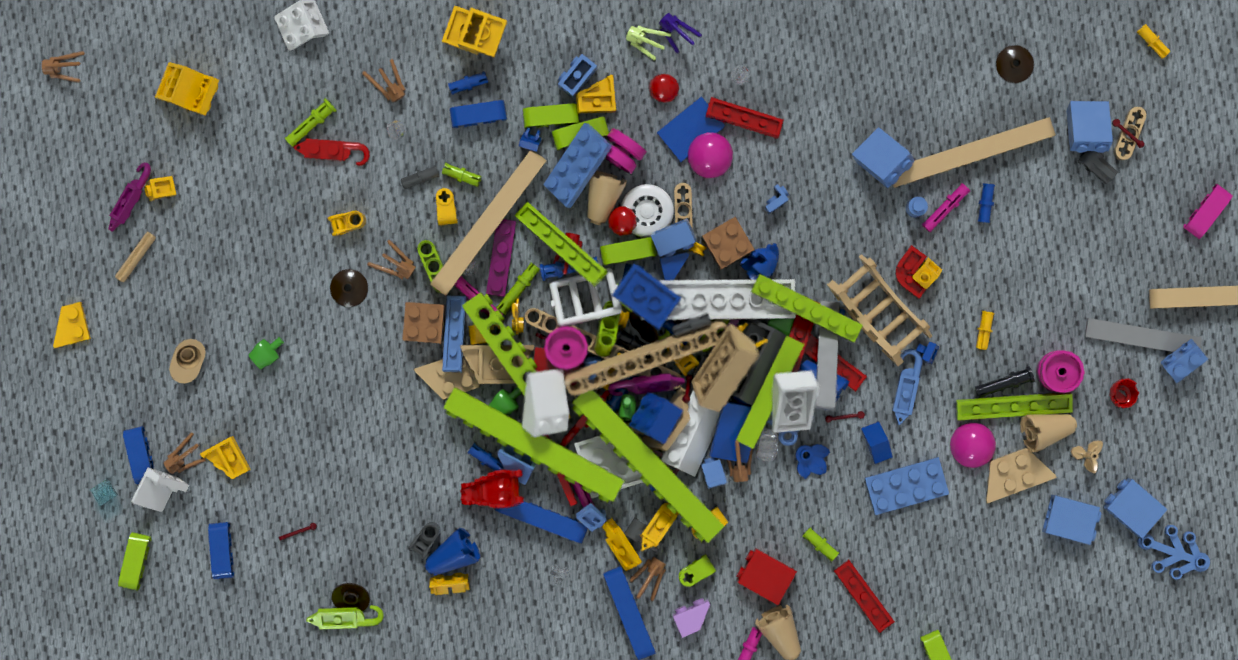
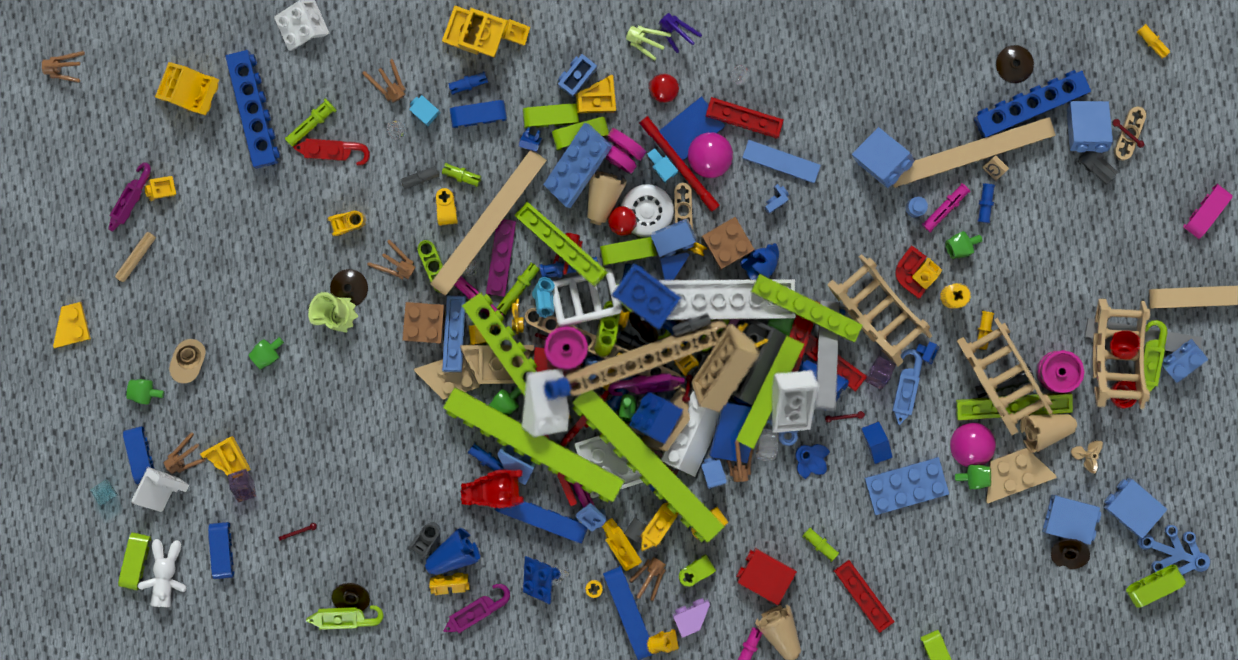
none -> bright green piece [126,379,165,404]
none -> white animal [138,539,187,607]
none -> blue brick [225,50,280,169]
none -> clear purple brick [228,469,256,503]
none -> yellowish green hat [308,292,358,333]
none -> medium azure brick [409,95,441,126]
none -> magenta plate [443,584,510,633]
none -> yellow bracket [501,19,530,45]
none -> blue hinge [523,556,561,604]
none -> medium azure piece [532,277,555,318]
none -> blue wheel [544,377,571,400]
none -> yellow bush [585,580,603,598]
none -> red piece [639,116,720,212]
none -> medium azure piece [647,148,678,183]
none -> yellow piece [647,629,679,654]
none -> medium blue tile [742,140,821,183]
none -> clear purple brick [865,356,896,390]
none -> yellow piece [940,283,970,309]
none -> bright green piece [945,231,982,259]
none -> bright green piece [955,465,992,489]
none -> tan fence [957,318,1053,435]
none -> blue brick [973,70,1091,139]
none -> tan tile [982,155,1009,181]
none -> dark brown dish [1051,539,1090,569]
none -> tan fence [1093,299,1150,409]
none -> red hair [1110,330,1141,360]
none -> lime beam [1126,565,1186,608]
none -> lime plate [1144,320,1168,393]

